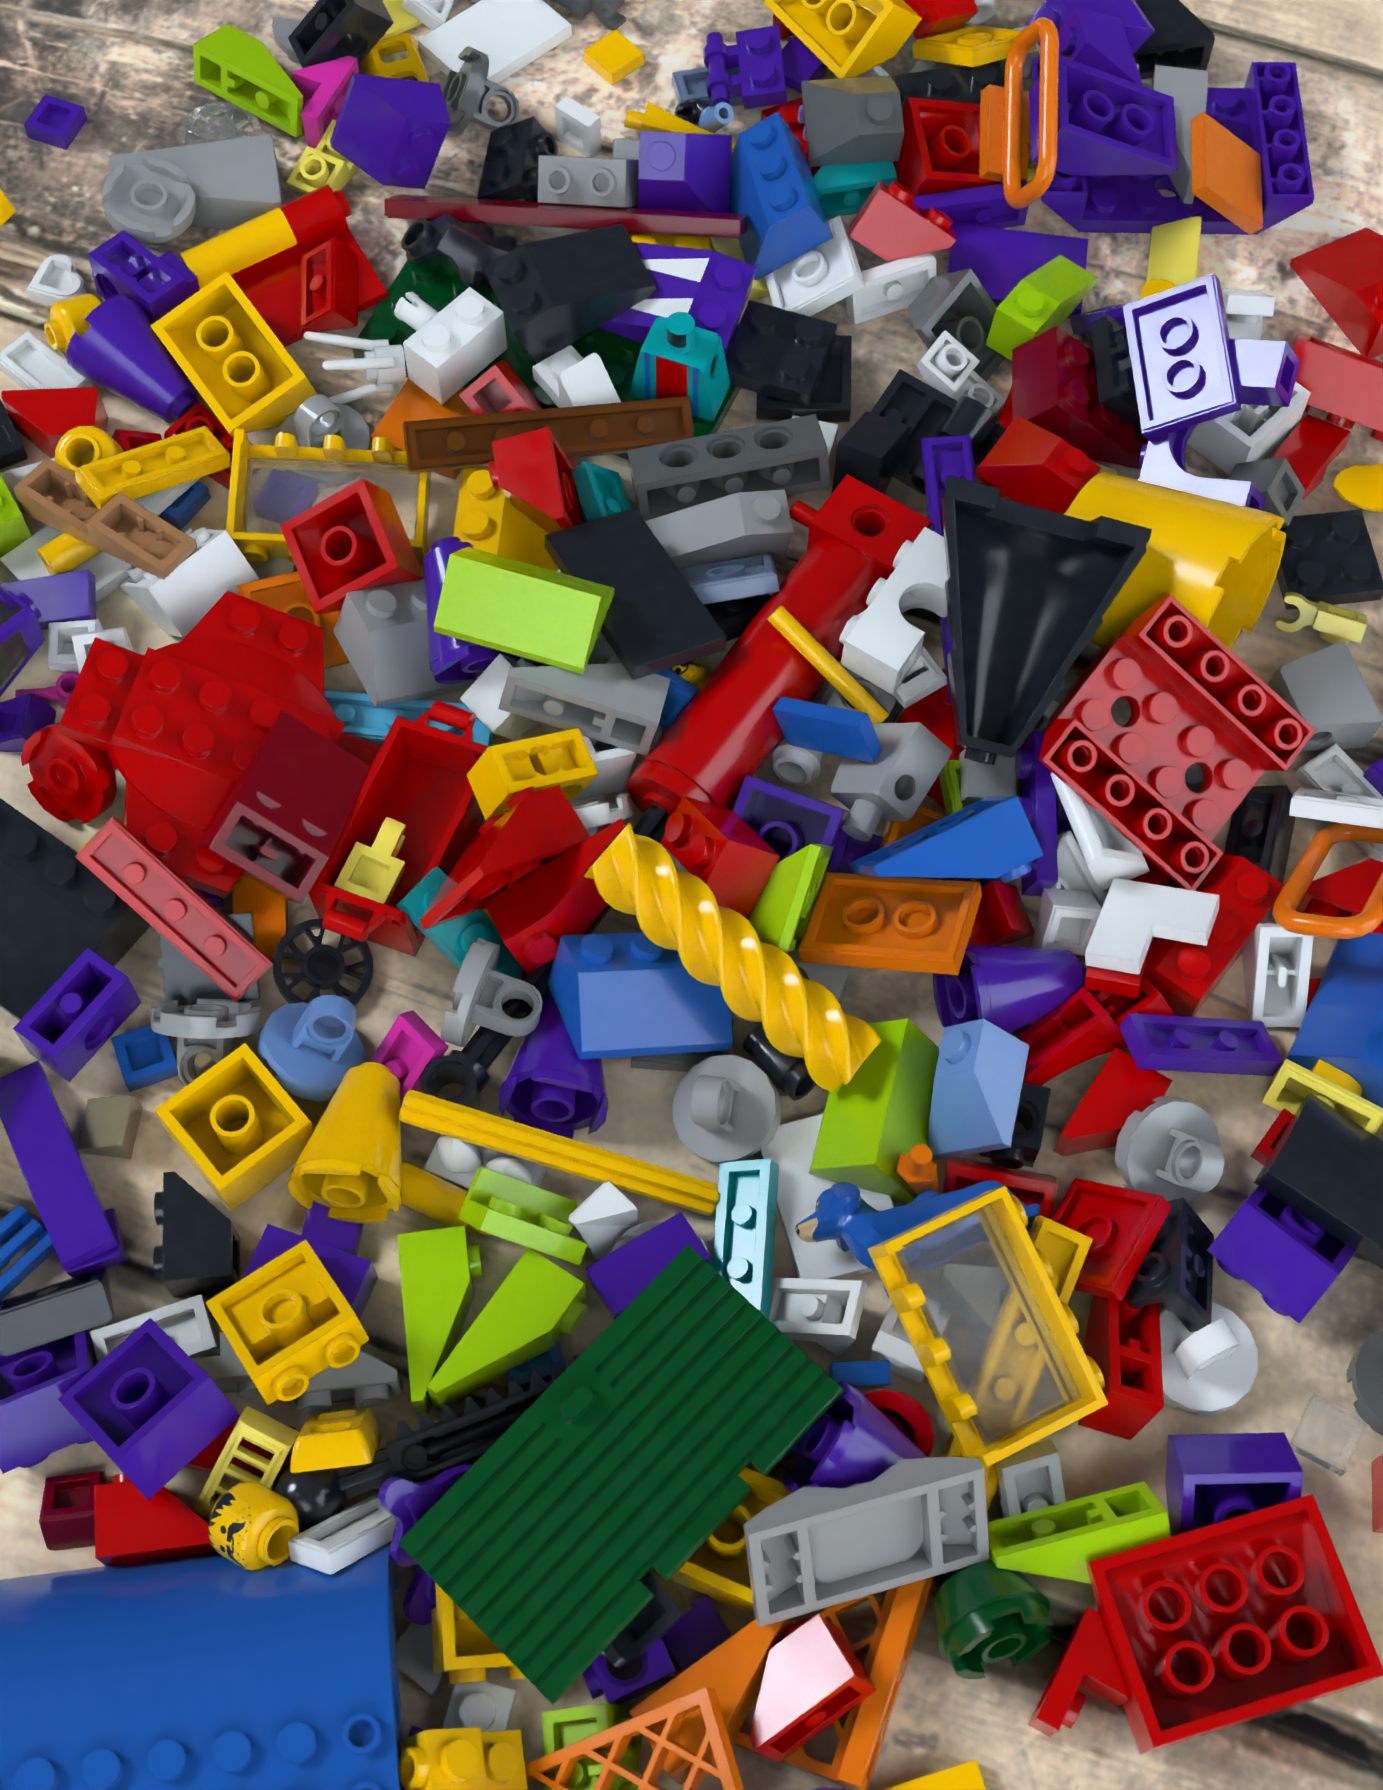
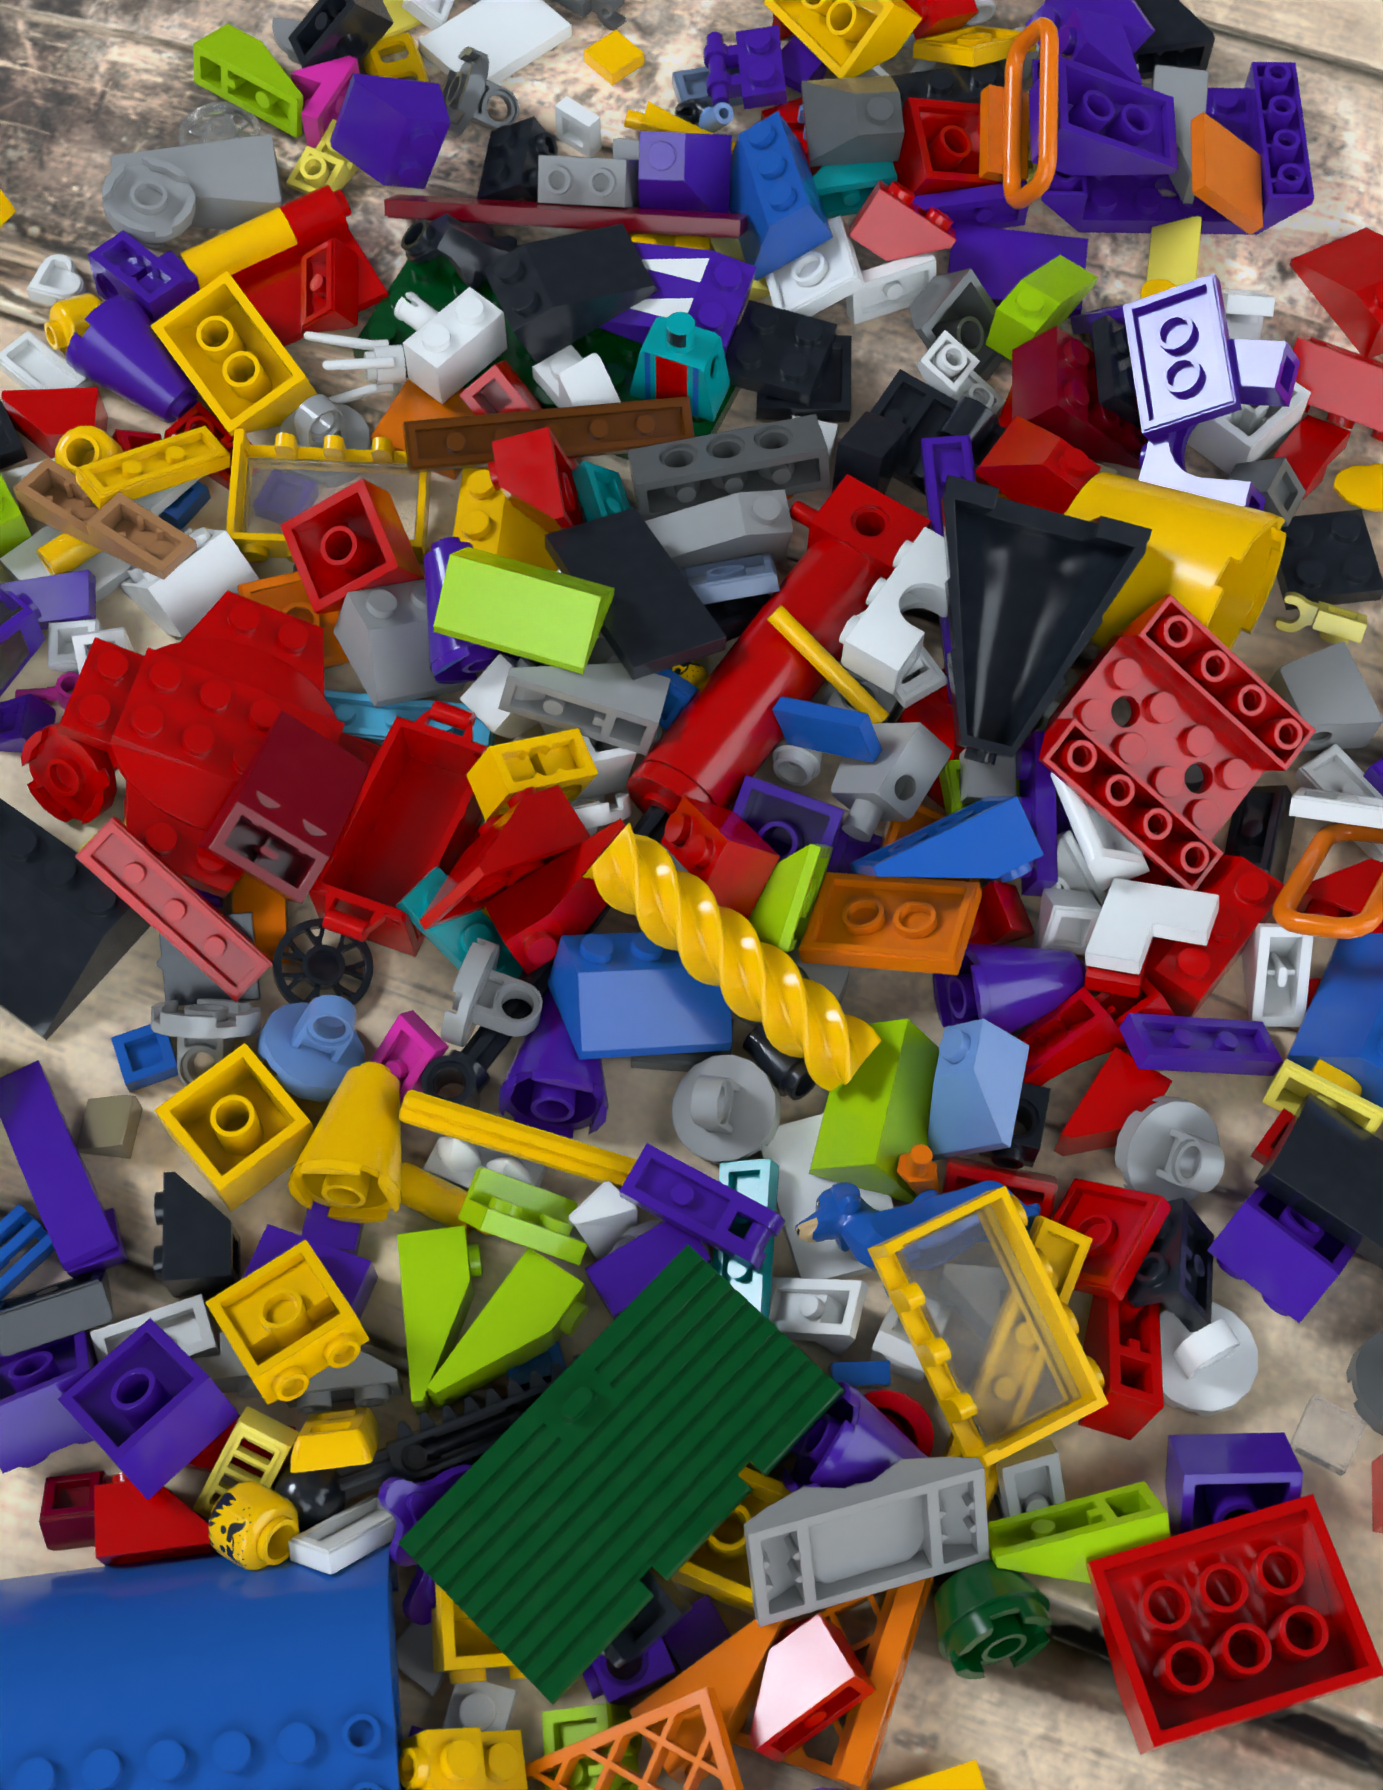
dark purple brick [13,948,141,1082] -> none
dark purple tile [24,94,87,150] -> none
light yellow plate [334,817,406,905] -> none
red slope [1028,1606,1129,1737] -> none
none -> dark purple plate [619,1143,786,1271]

